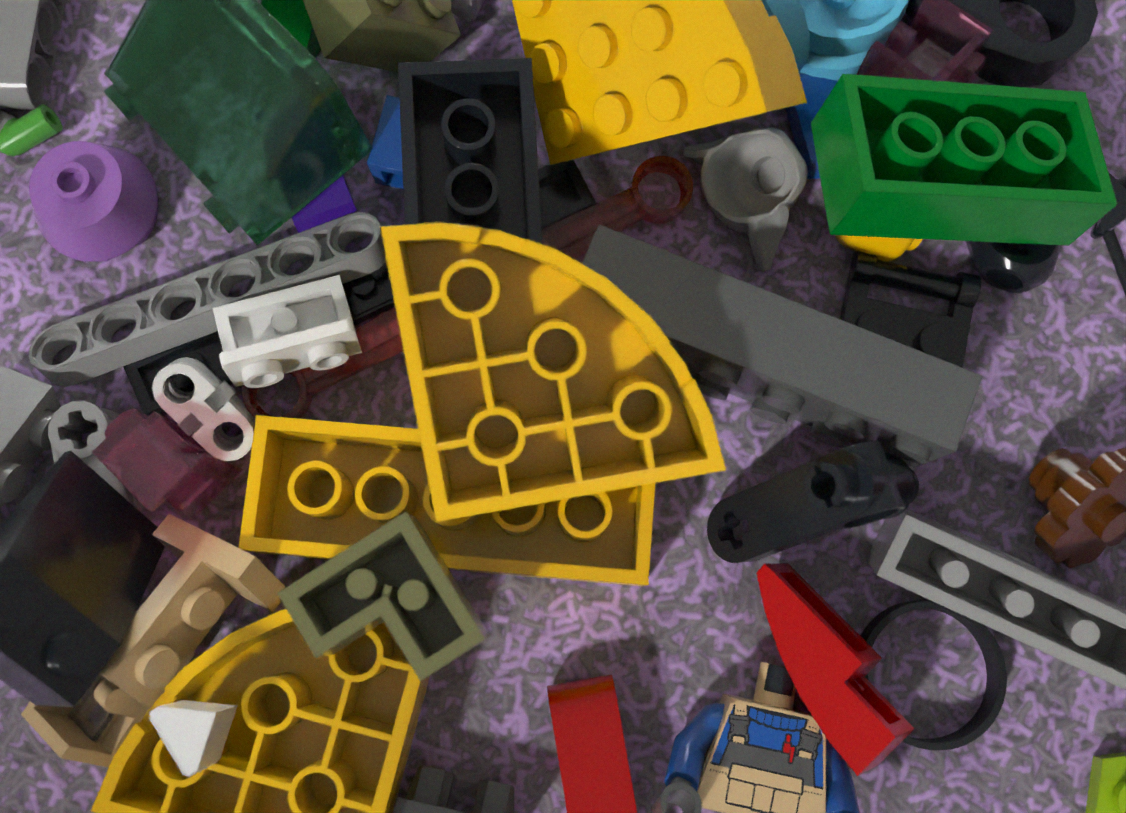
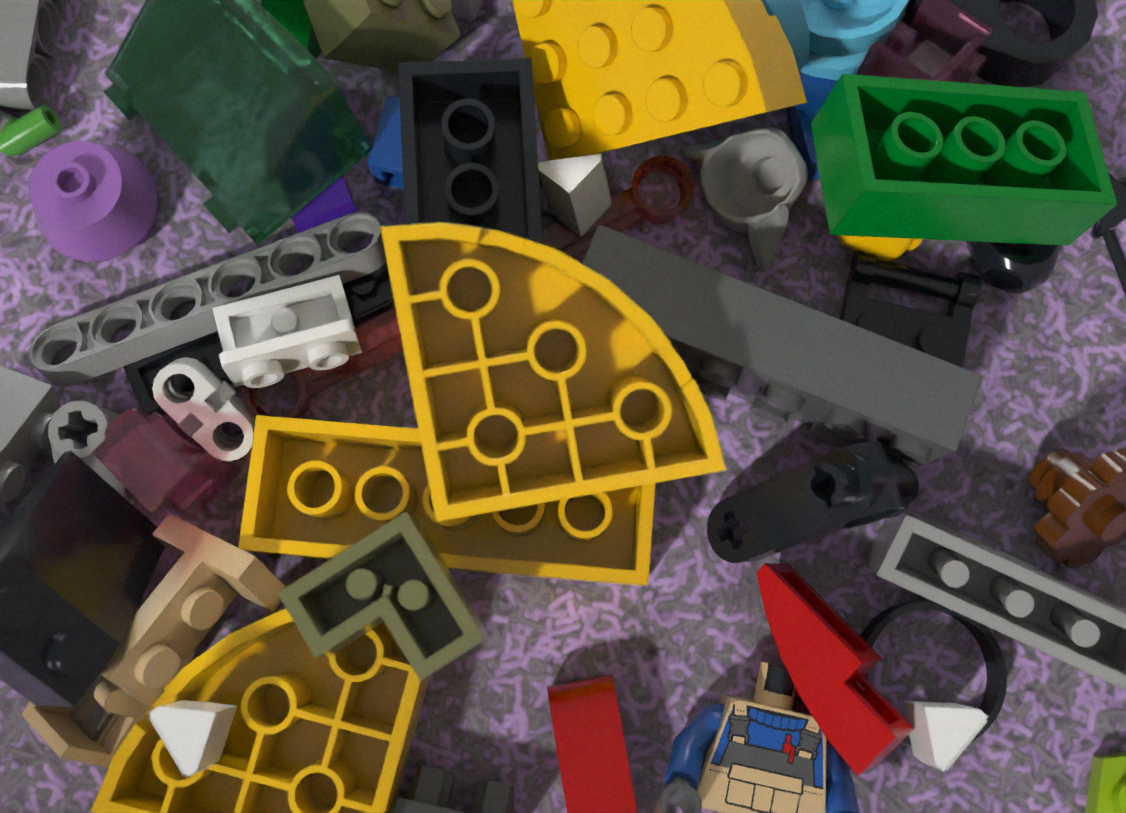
none -> white slope [538,154,612,237]
none -> white slope [903,701,988,771]

